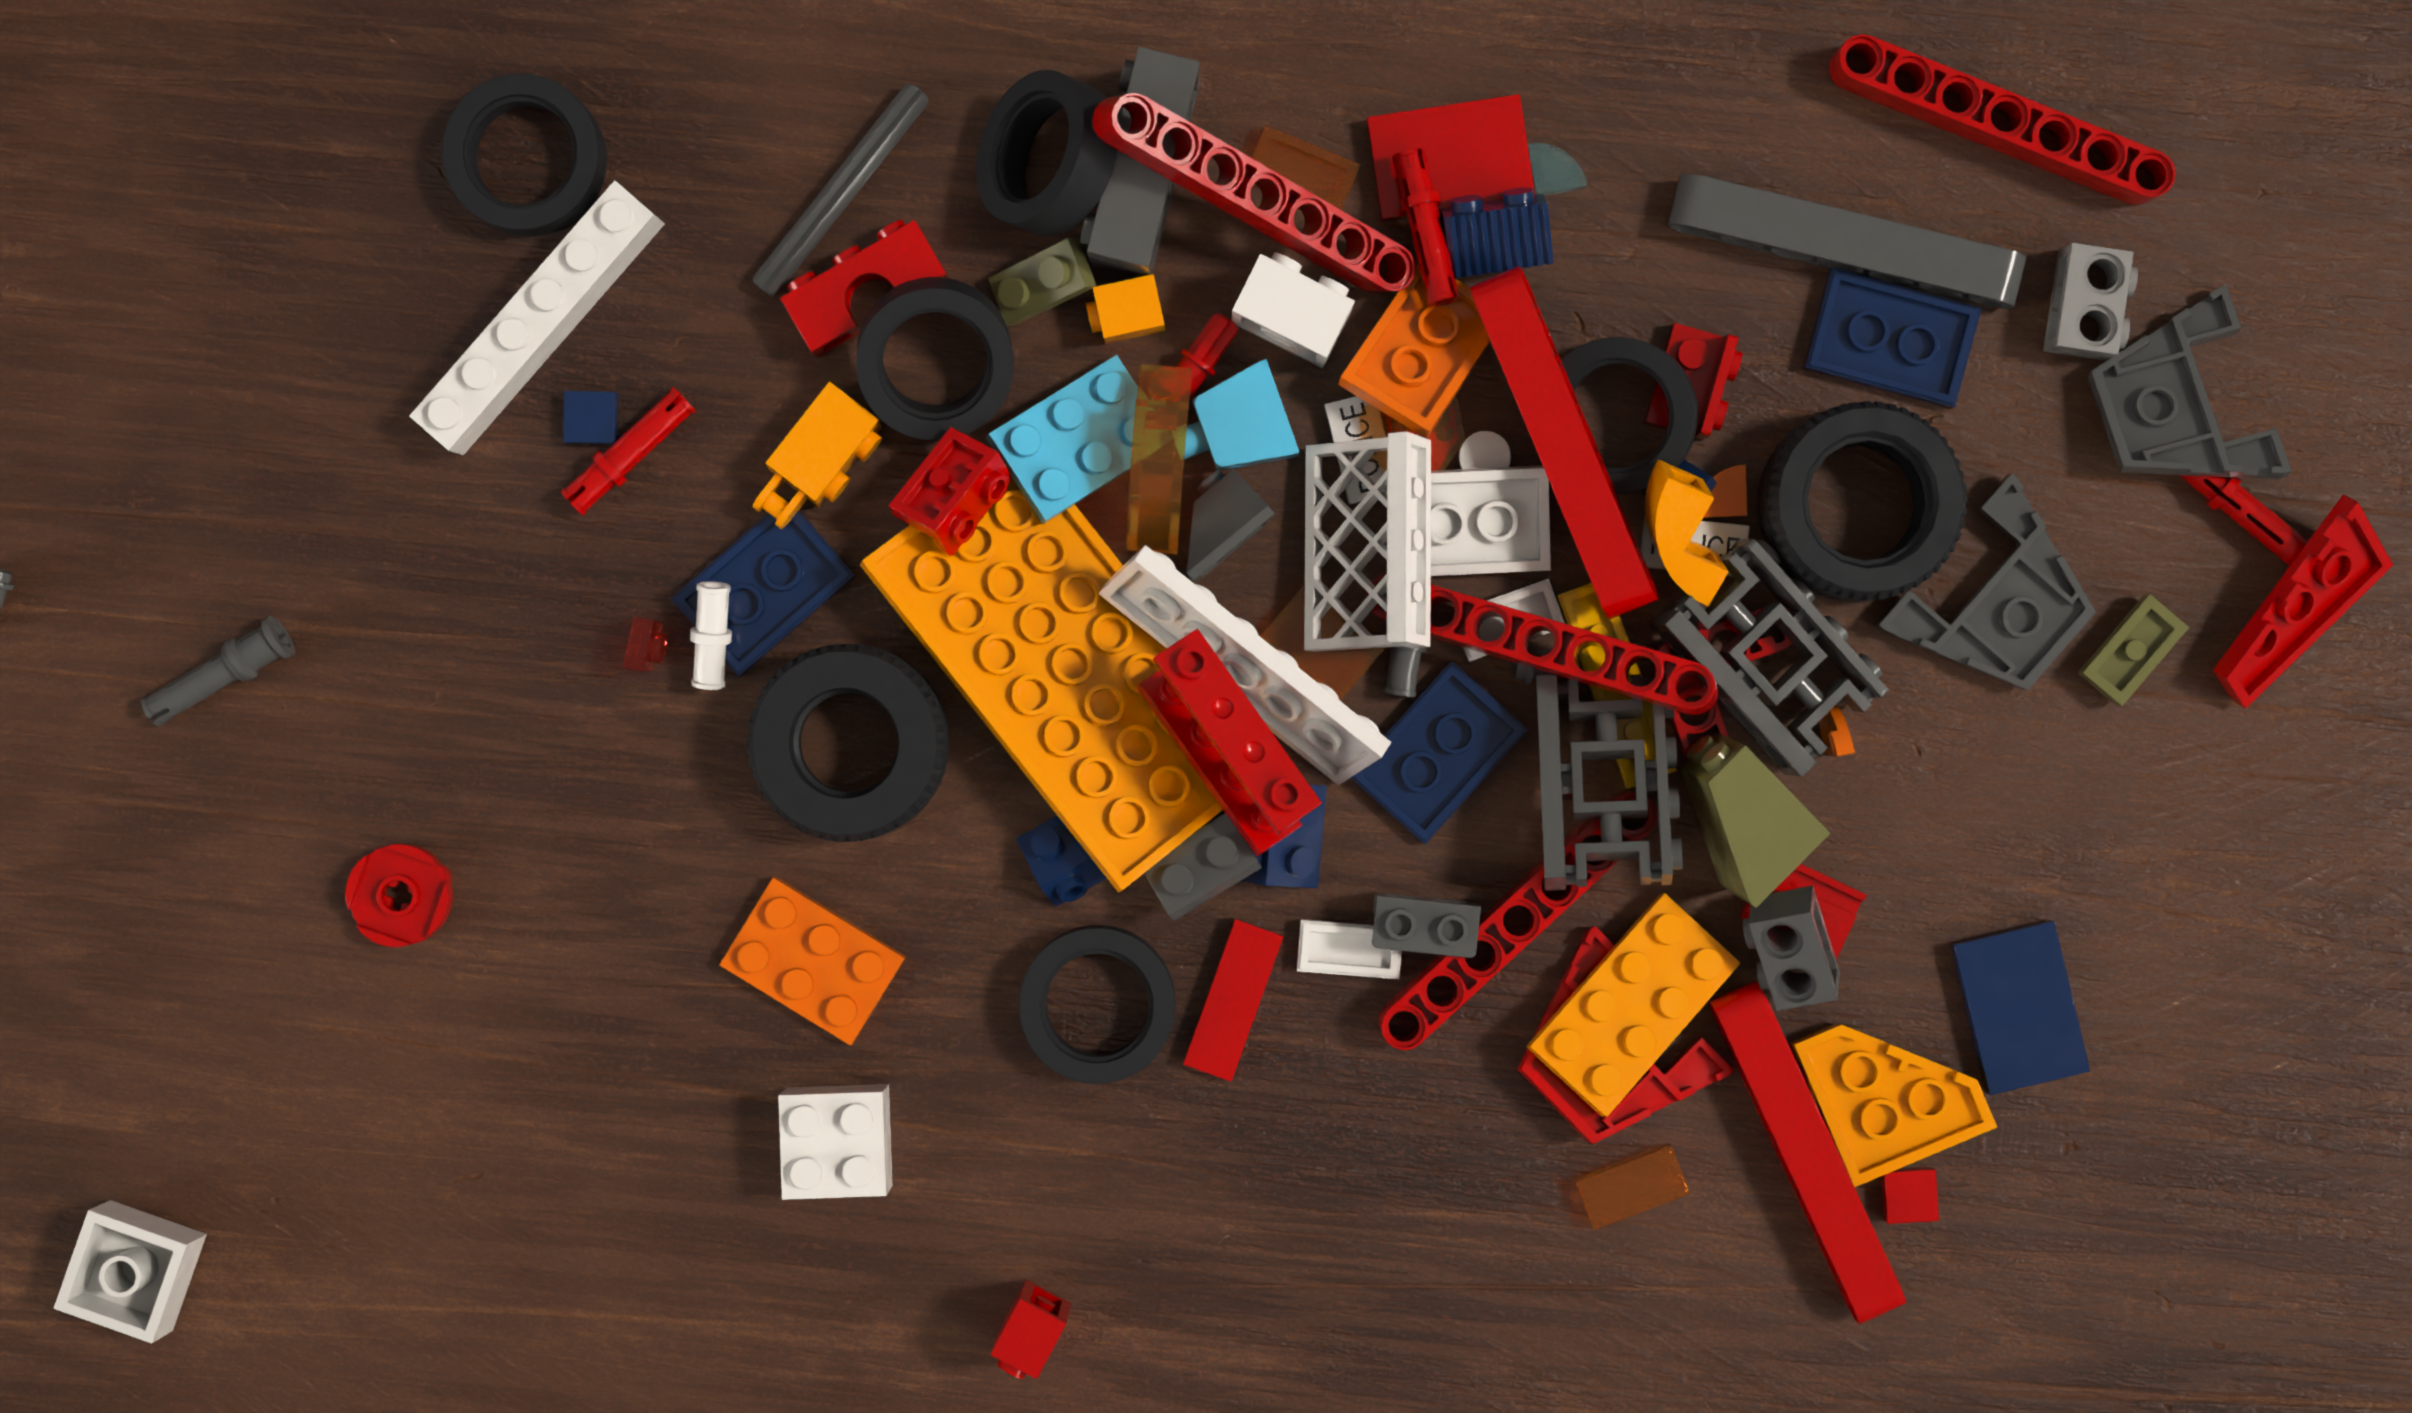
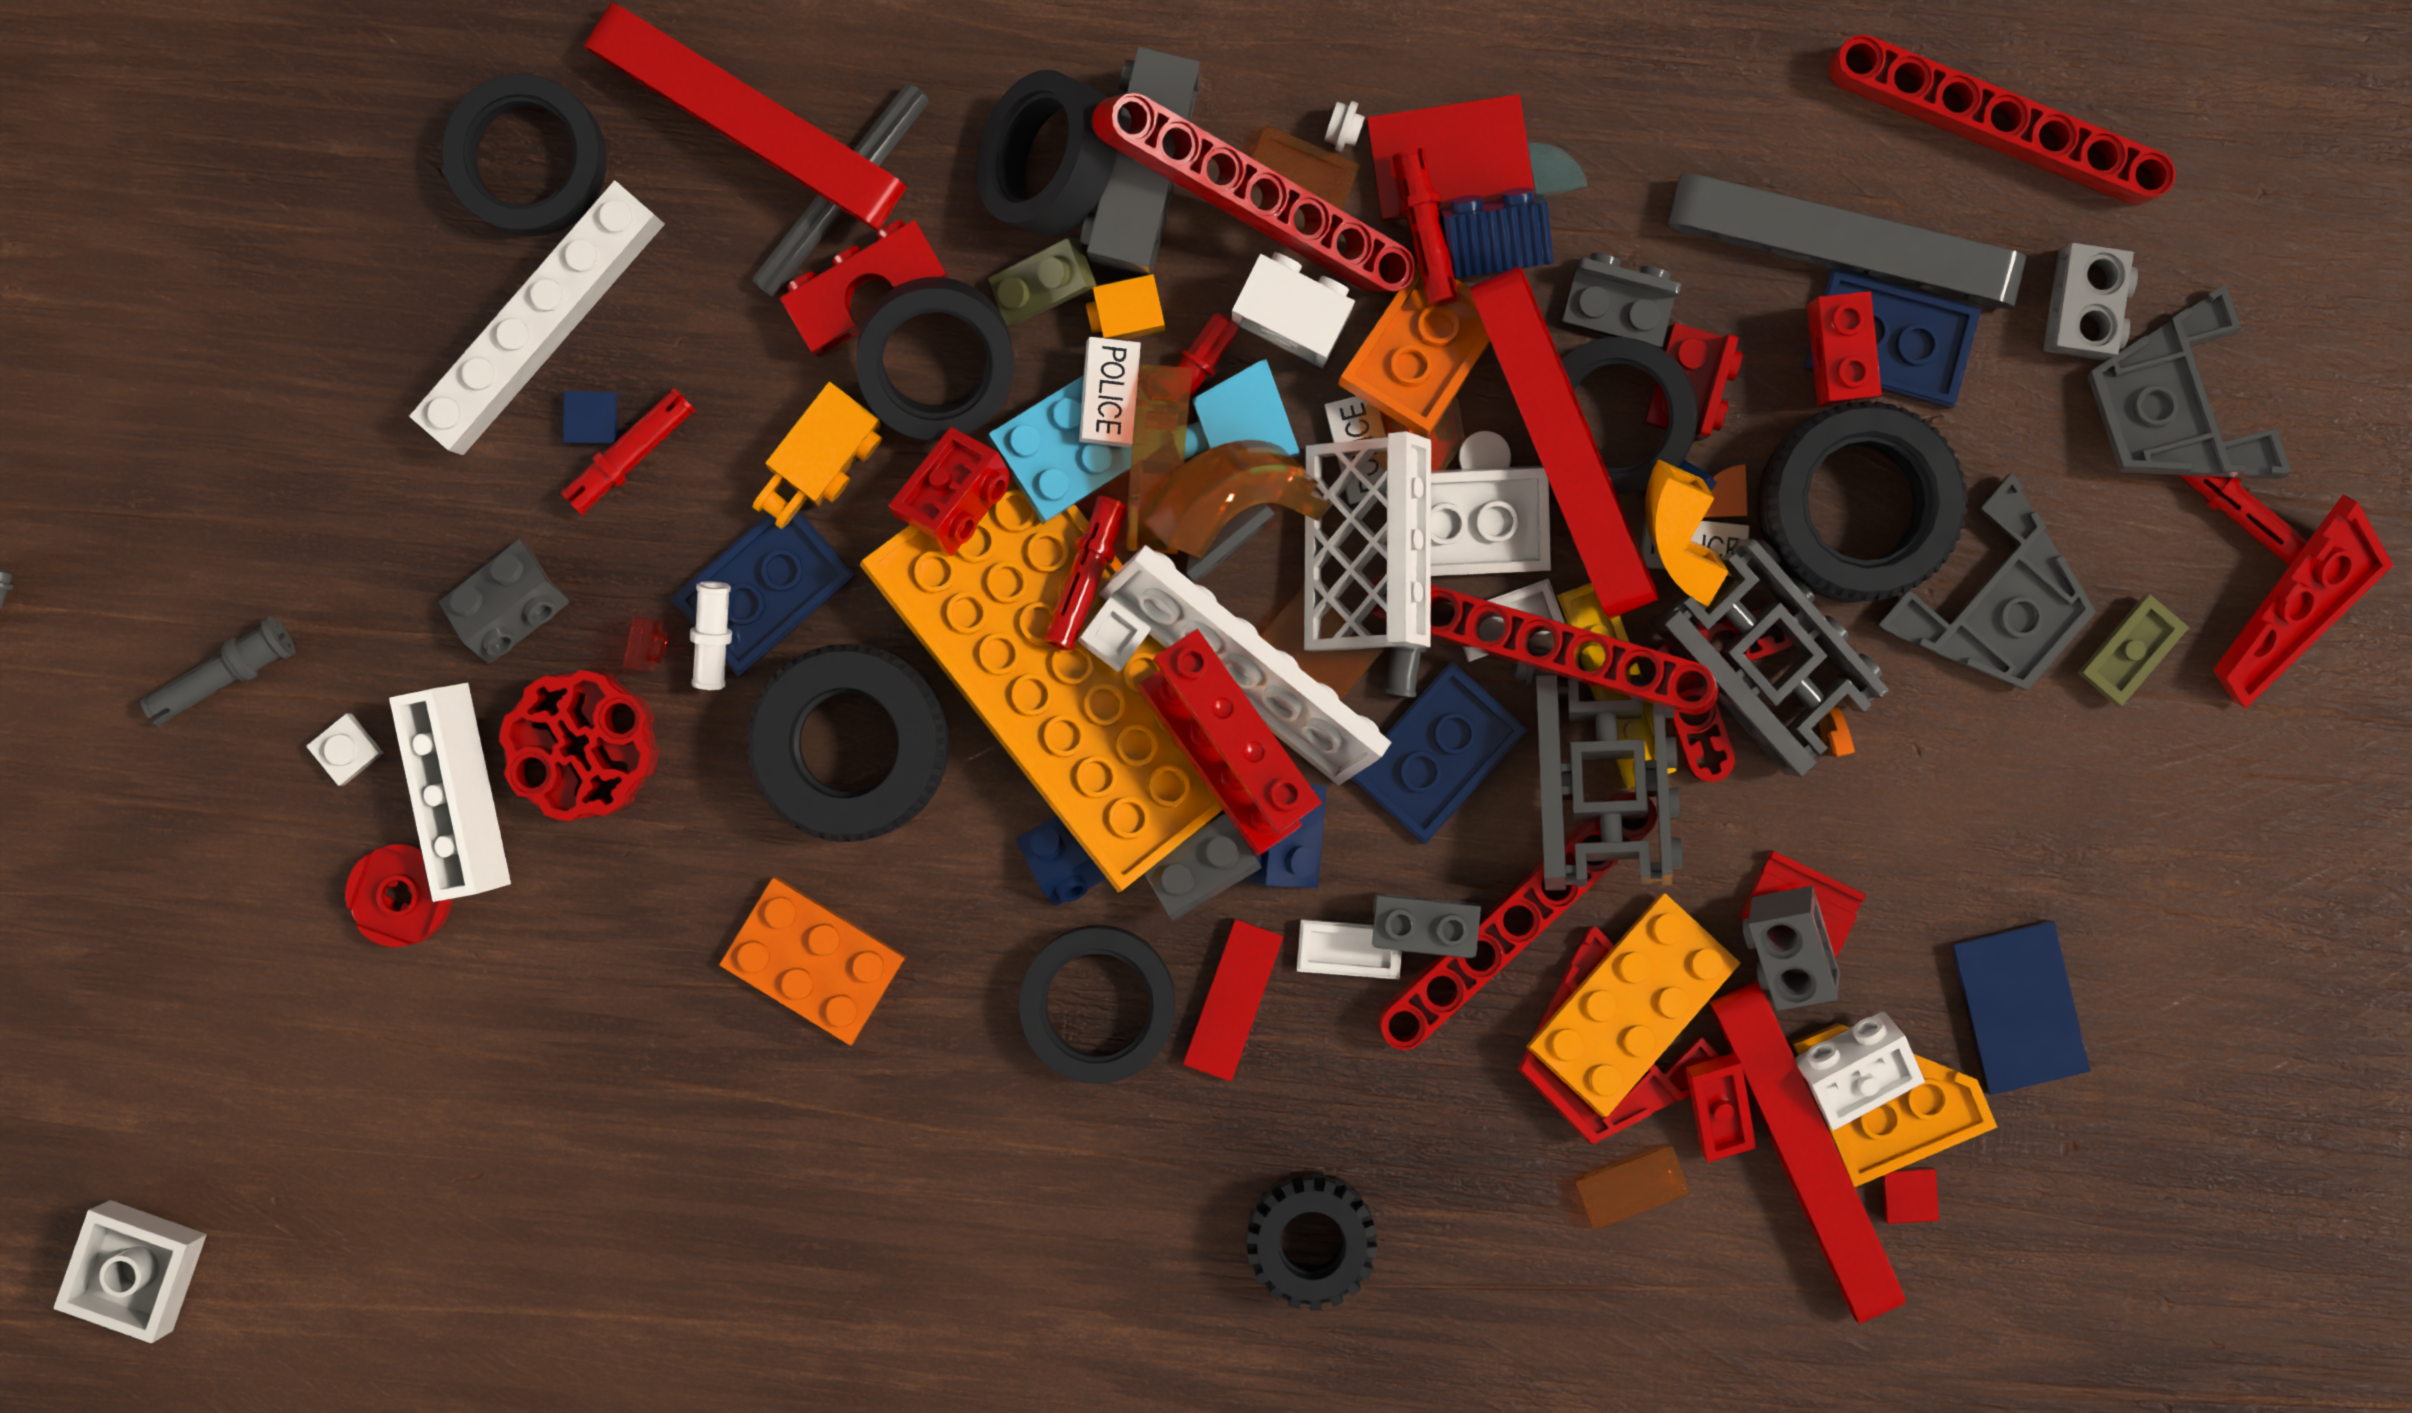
white brick [778,1084,893,1200] -> none
red brick [990,1279,1071,1379] -> none
olive slope [1680,732,1831,908] -> none
none -> white plate [307,714,384,786]
none -> white brick [389,683,511,902]
none -> dark grey bracket [439,539,569,663]
none -> red connector [499,670,660,822]
none -> red beam [583,2,907,231]
none -> red pin [1042,496,1129,652]
none -> white plate [1077,597,1152,672]
none -> white tile [1079,337,1141,448]
none -> clear orange arch [1140,440,1330,559]
none -> black tyre [1246,1170,1378,1310]
none -> white plate [1324,101,1365,153]
none -> dark grey bracket [1560,253,1682,349]
none -> red plate [1686,1053,1756,1163]
none -> white bracket [1795,1012,1925,1131]
none -> red brick [1807,291,1882,407]

